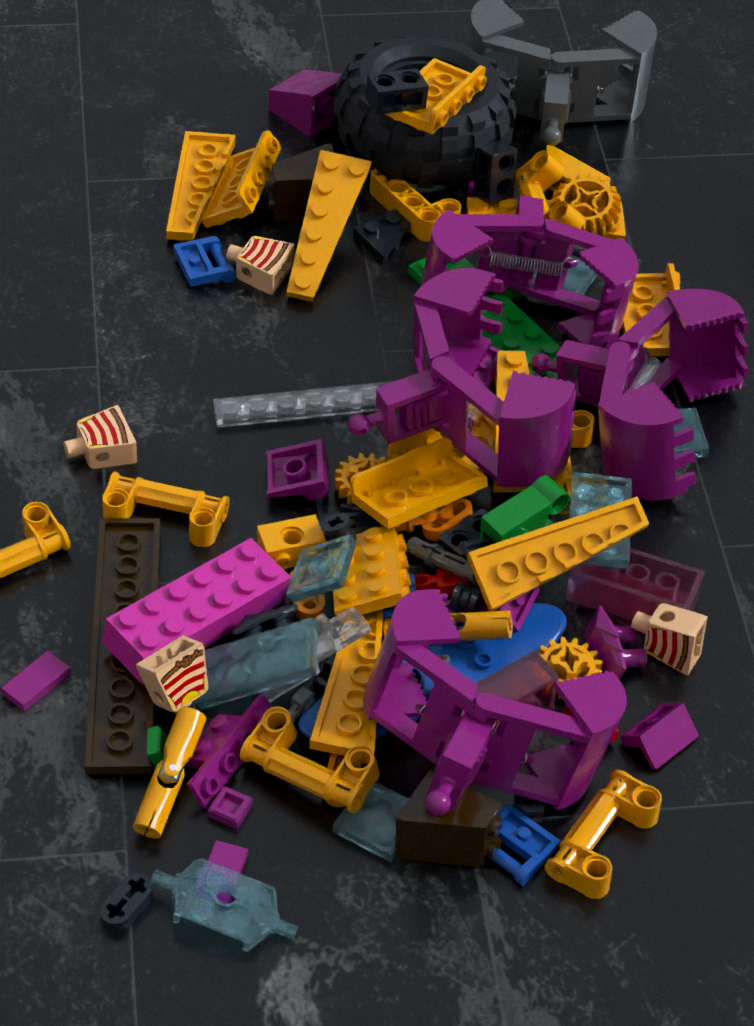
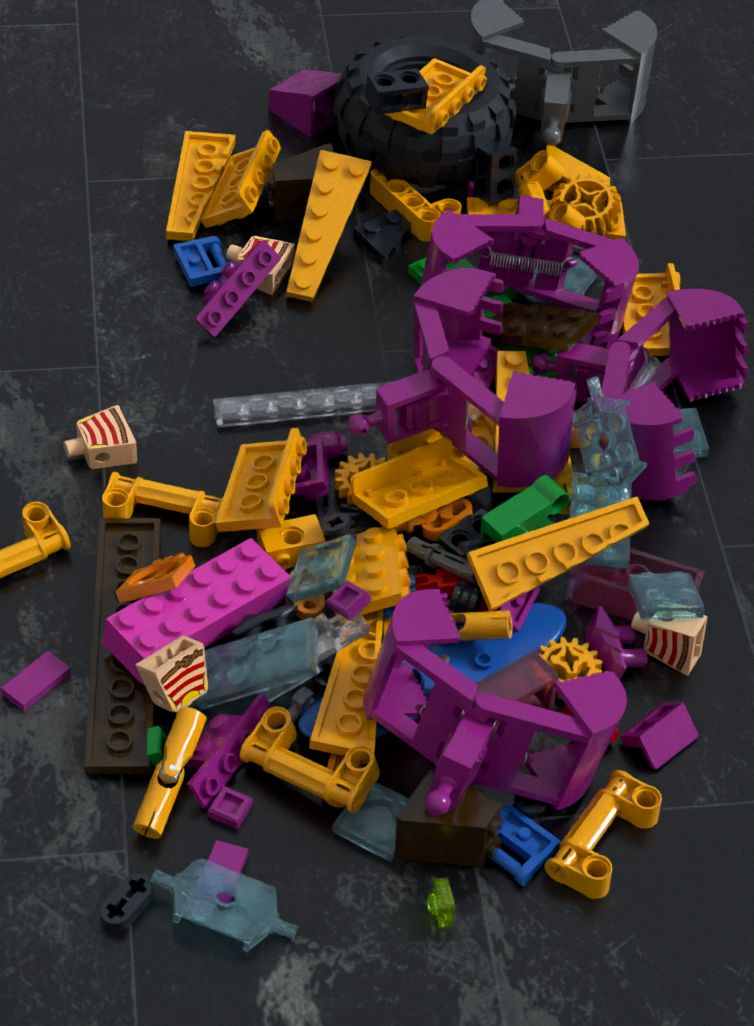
none -> orange piece [115,553,195,603]
none -> magenta bracket [194,240,281,337]
none -> light orange bracket [215,428,307,532]
none -> magenta plant [306,430,348,458]
none -> magenta tile [326,580,372,621]
none -> clear neon green plate [428,878,455,927]
none -> dark brown plate [482,302,600,351]
none -> clear light blue plate [572,377,647,502]
none -> clear light blue plate [628,571,705,619]

